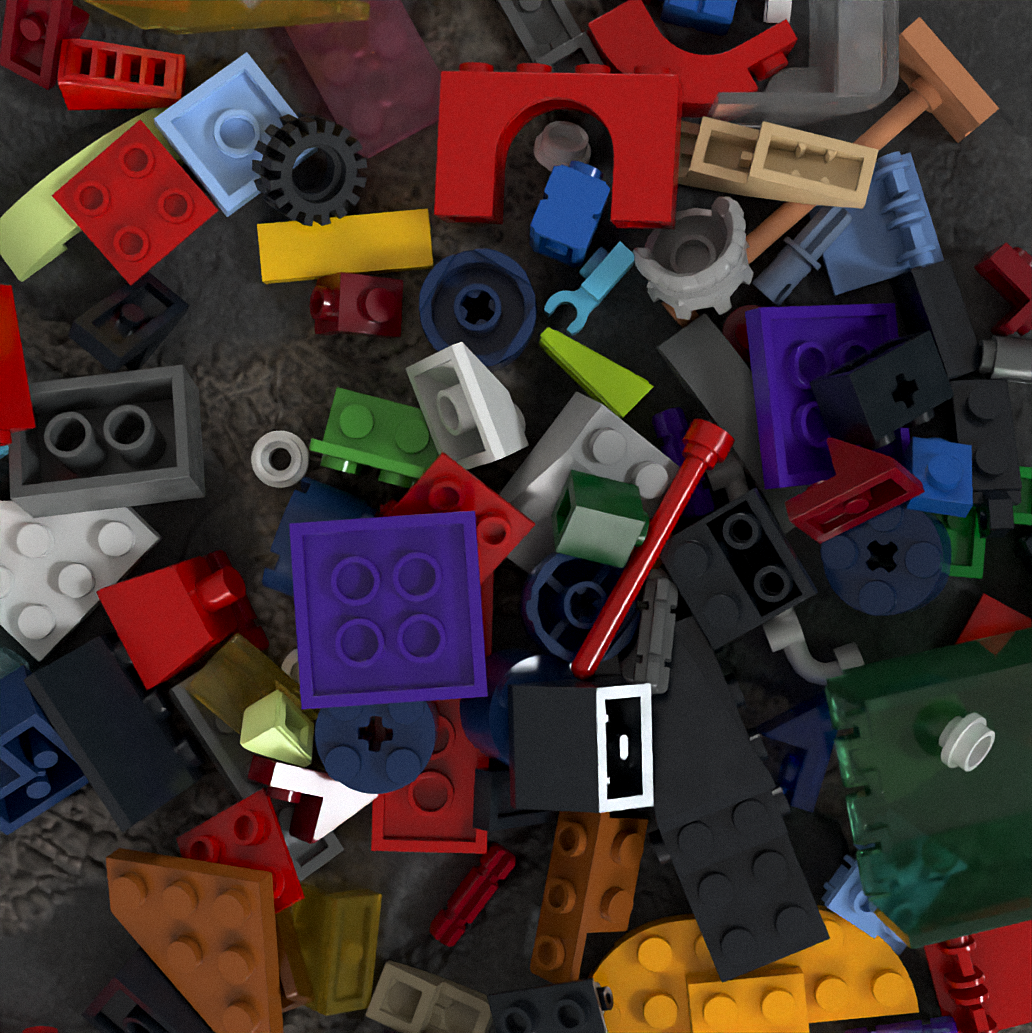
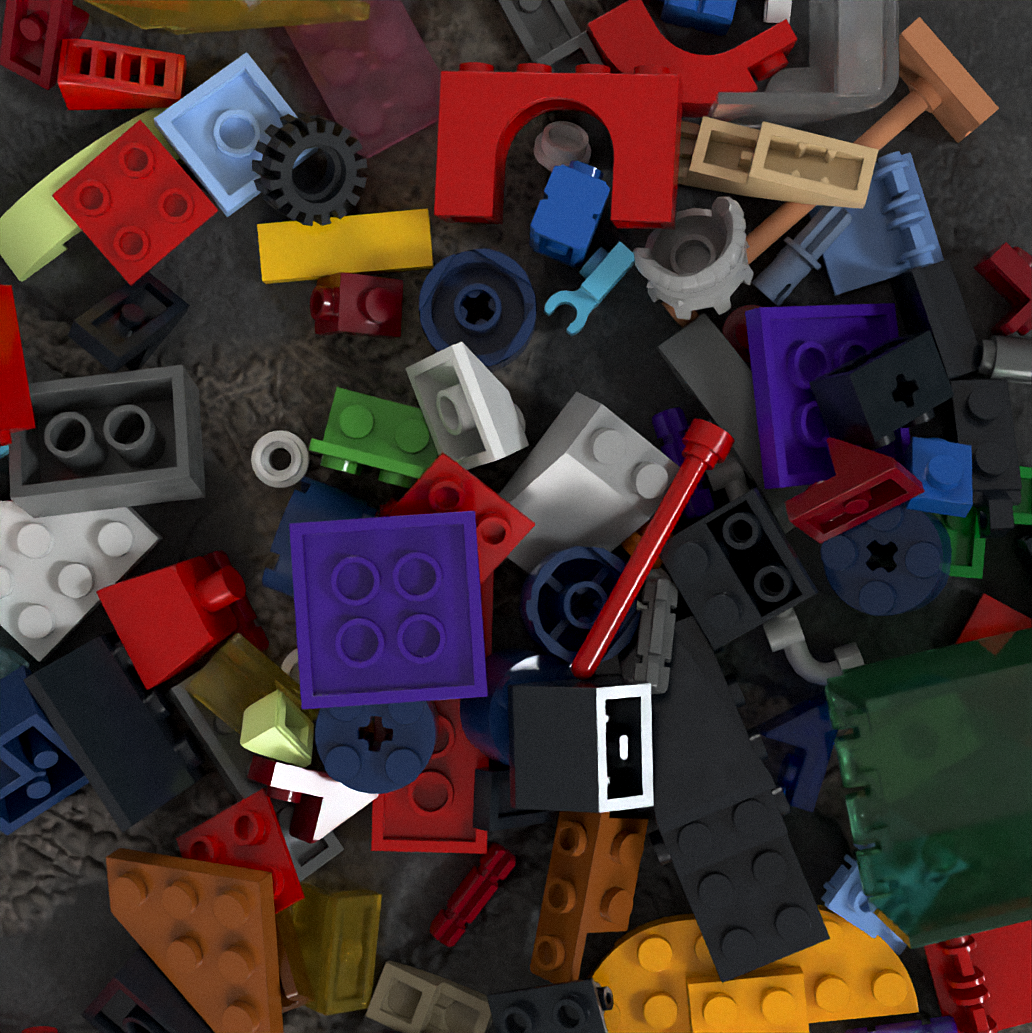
lime slope [539,327,654,419] -> none
dark green brick [551,469,649,568] -> none
white plate [939,712,995,772] -> none

